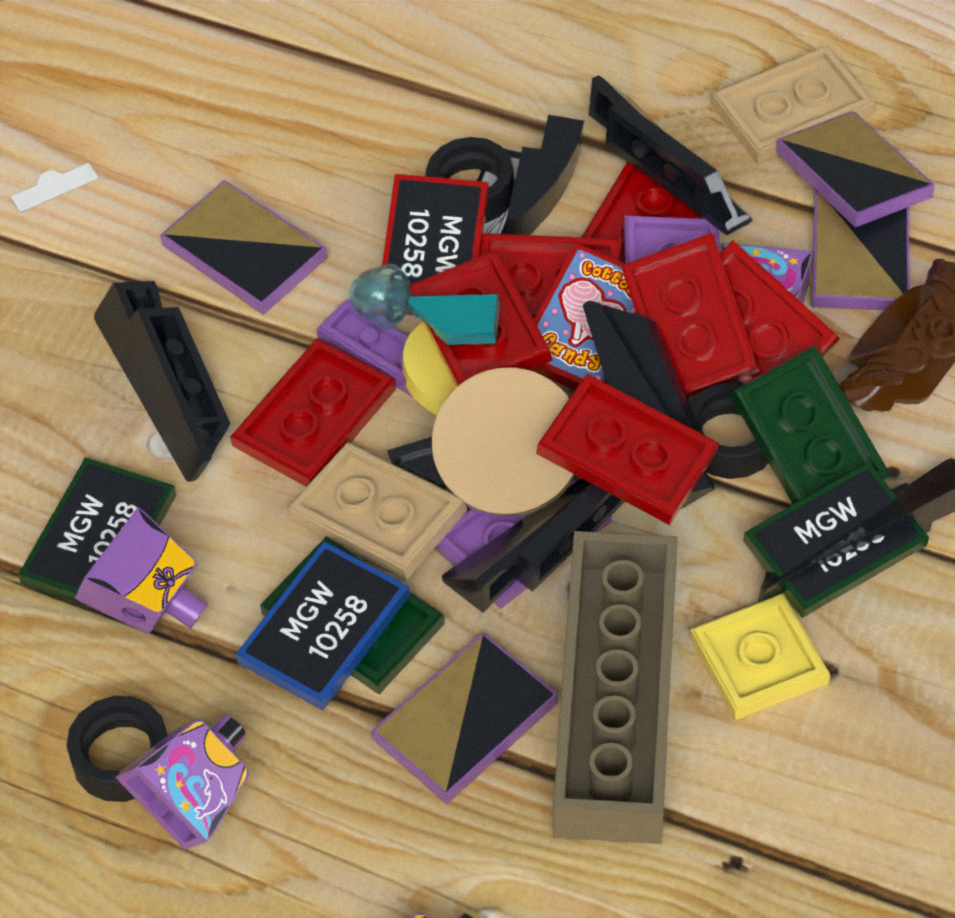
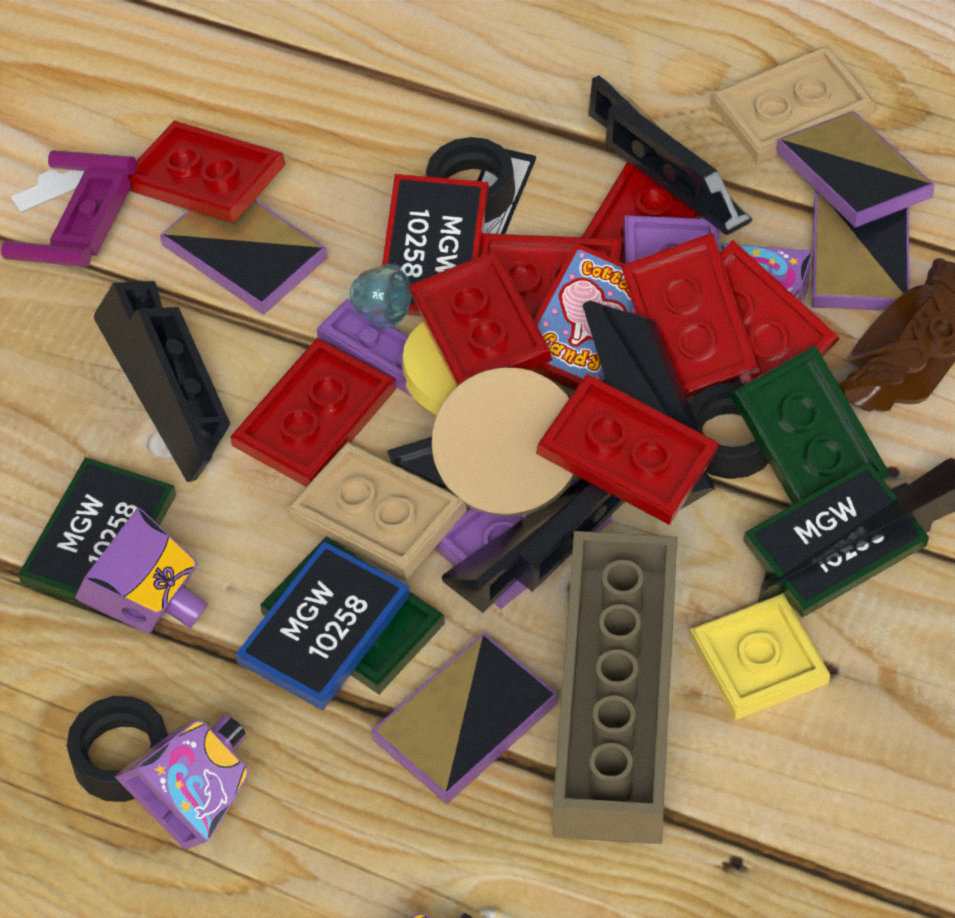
teal tile [408,294,500,345] -> none
black slope [505,114,584,235] -> none
none -> magenta plate [1,150,137,267]
none -> red tile [128,120,286,224]

